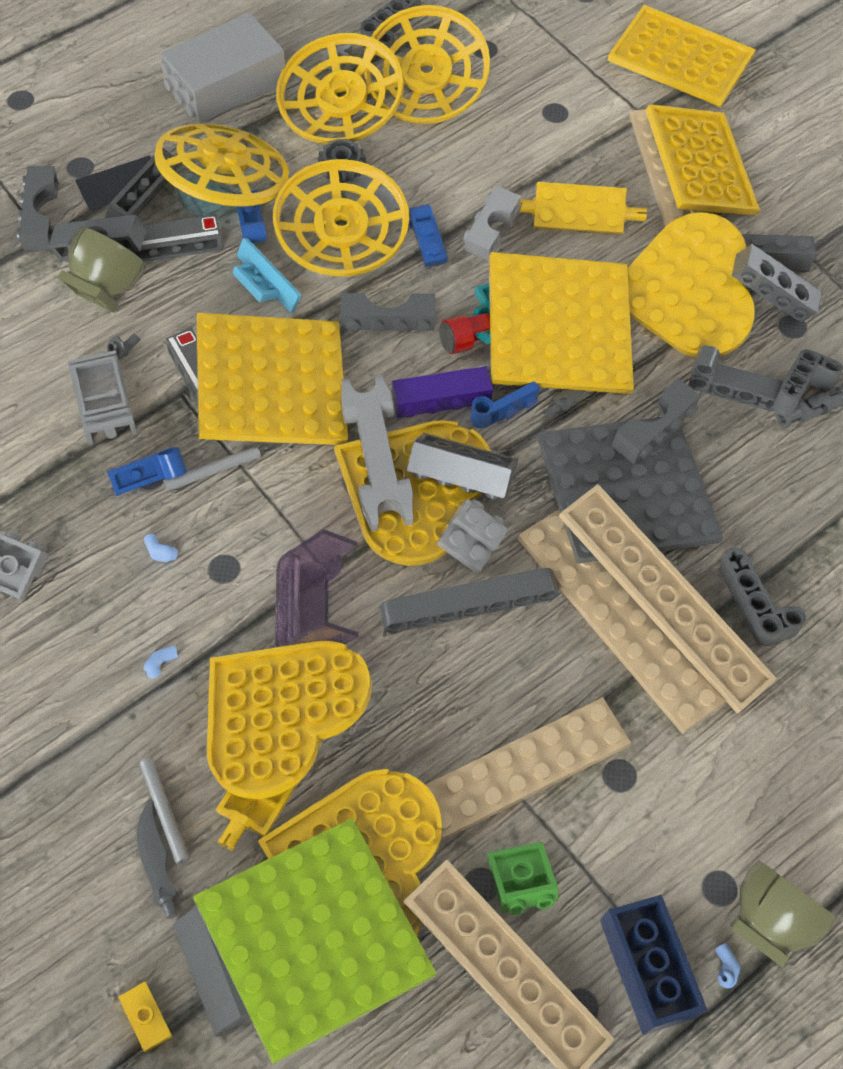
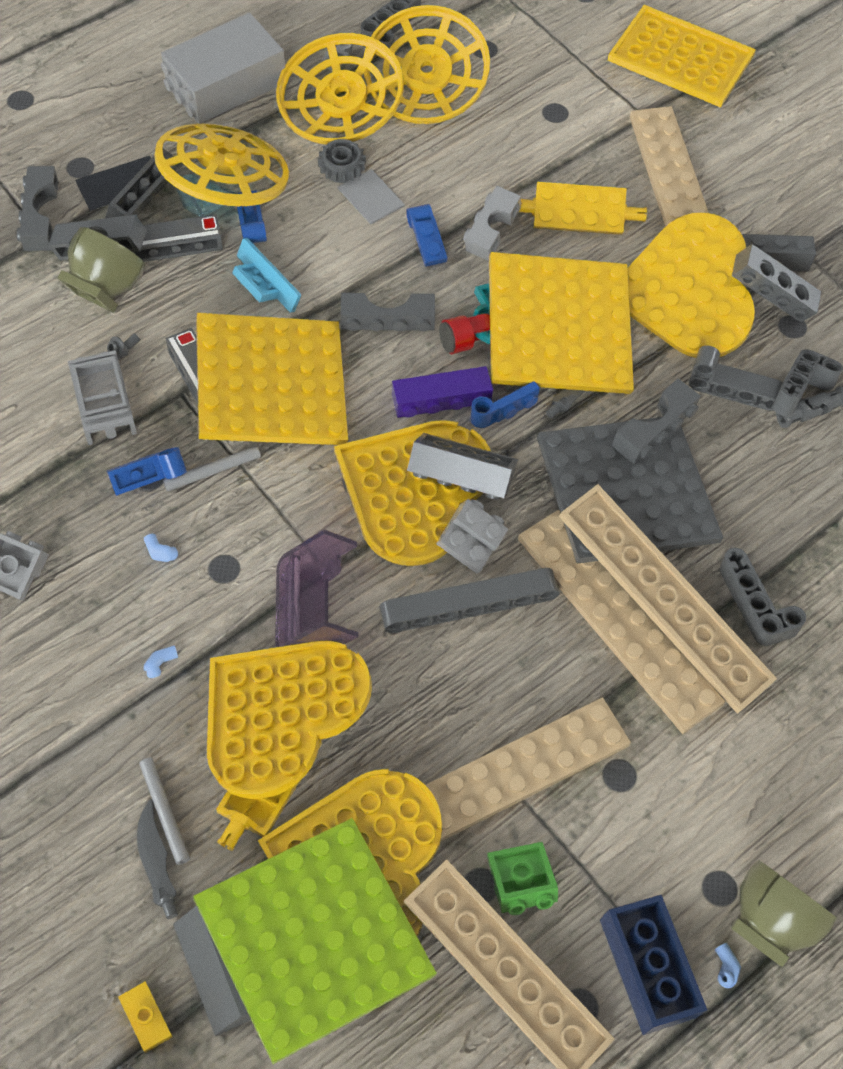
yellow dish [273,159,409,277] -> none
light grey piece [341,374,413,532] -> none
yellow plate [645,104,760,216] -> none

